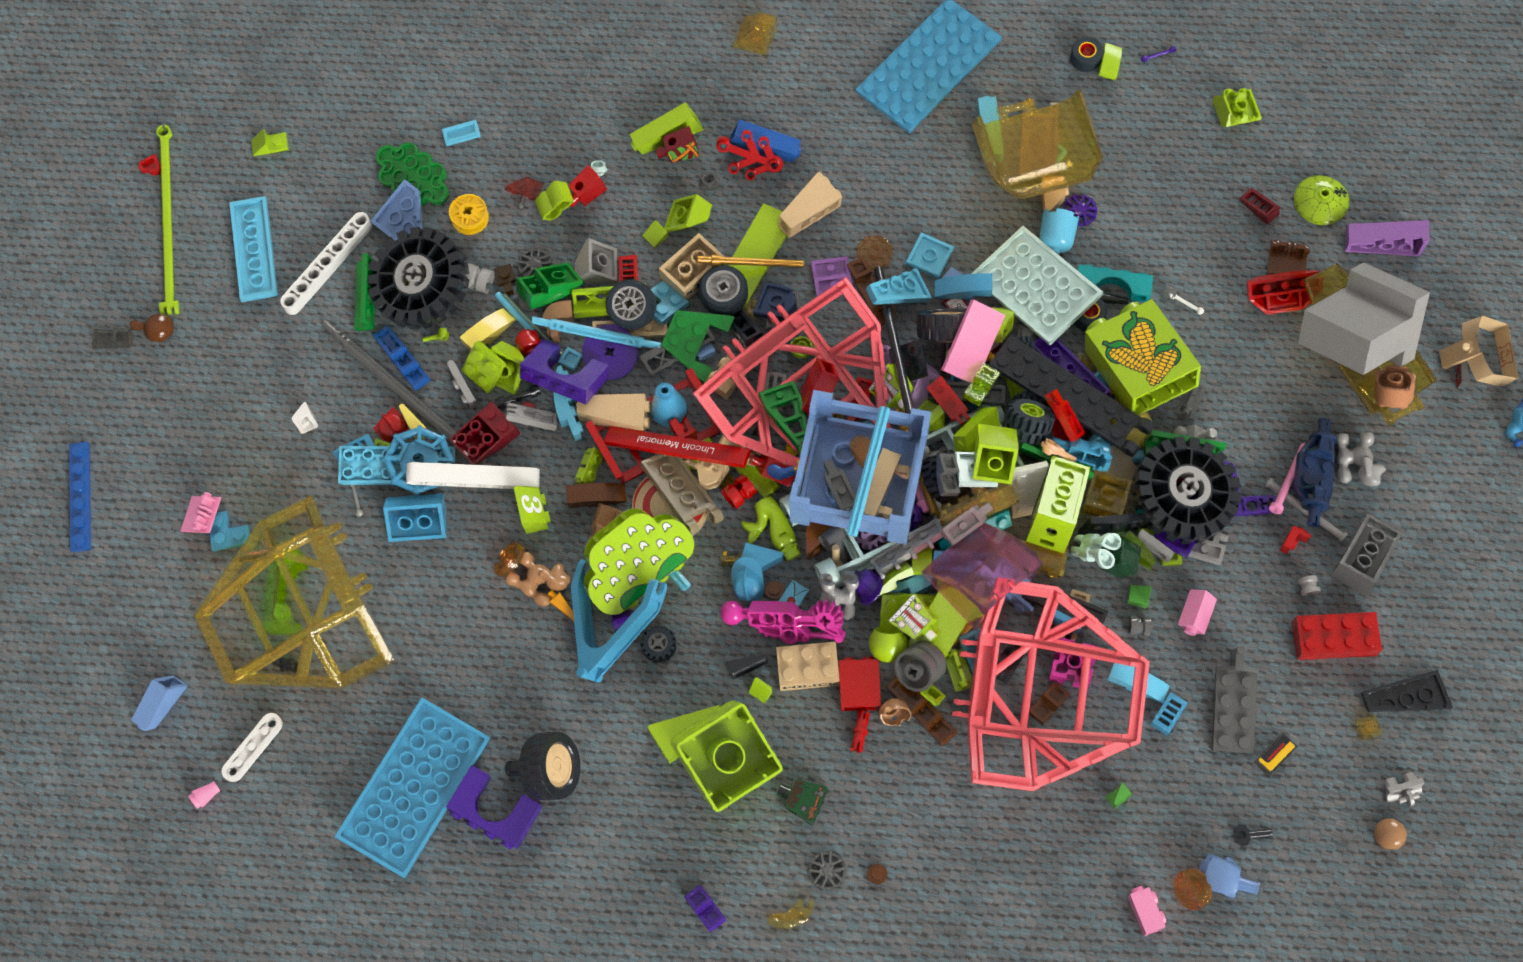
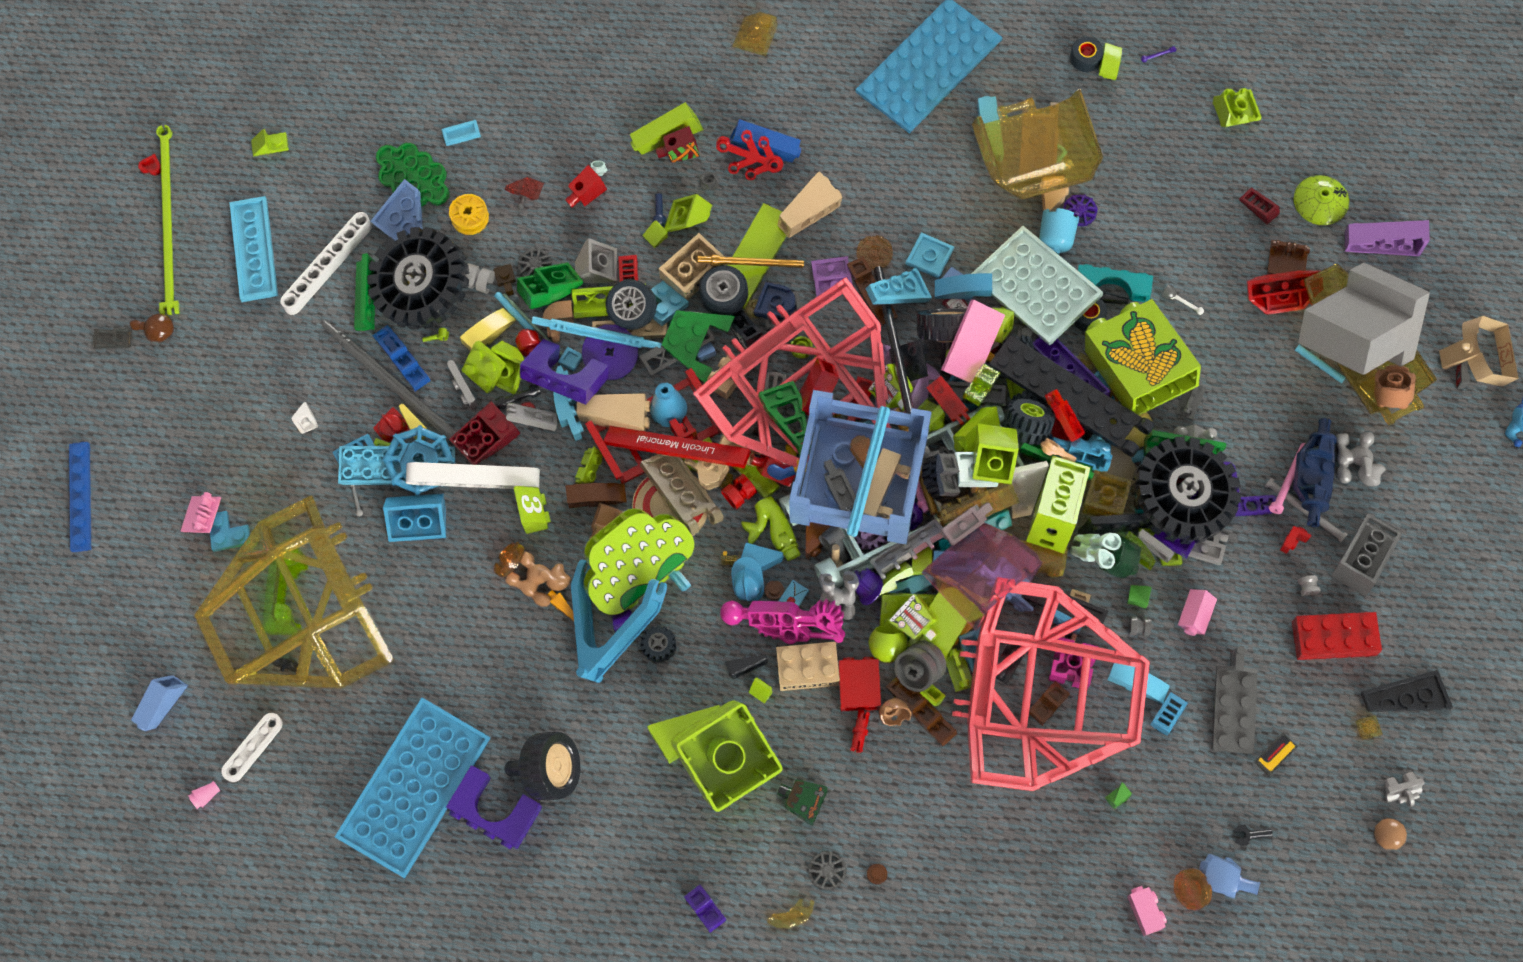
lime brick [535,181,574,221] -> none
none -> dark blue bar [652,193,667,227]
none -> medium azure bar [1295,344,1346,383]

